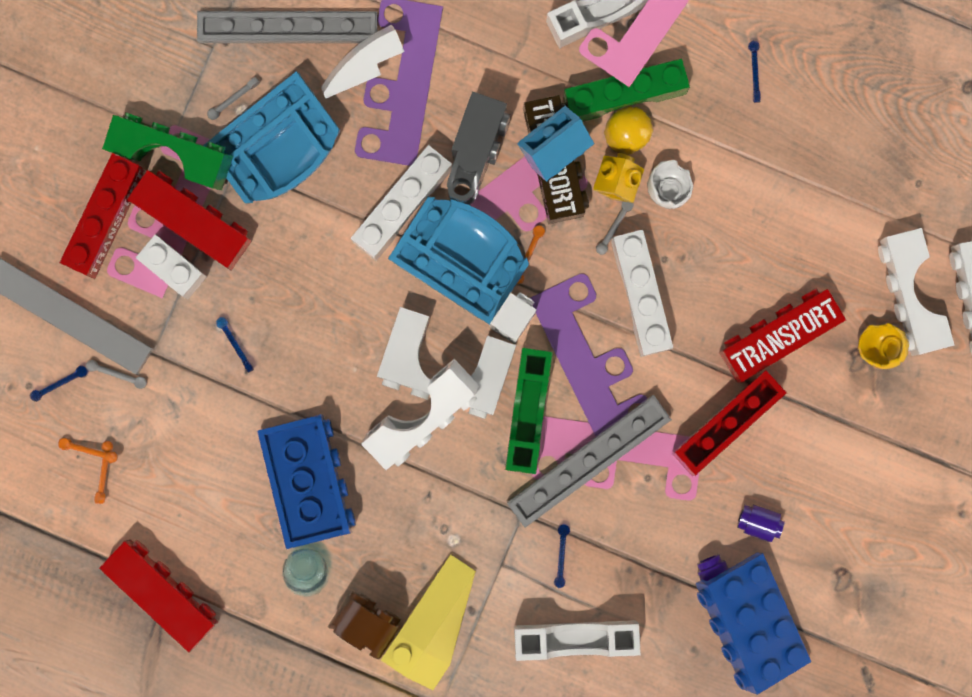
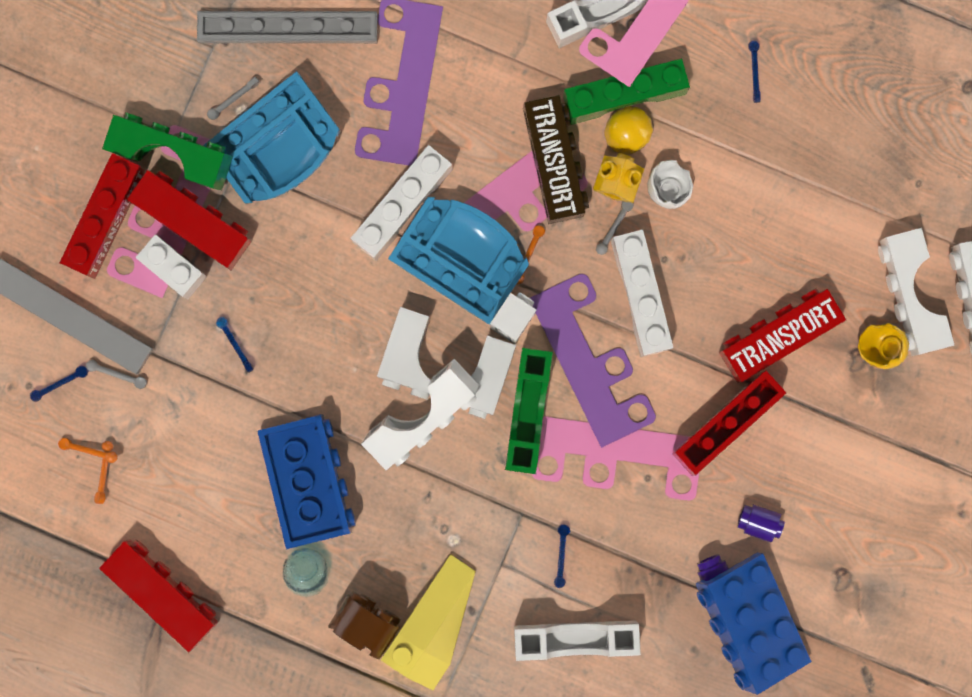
white slope [321,25,405,98] -> none
dark grey brick [447,91,511,205] -> none
light grey tile [507,395,672,528] -> none
dark azure brick [517,106,594,181] -> none

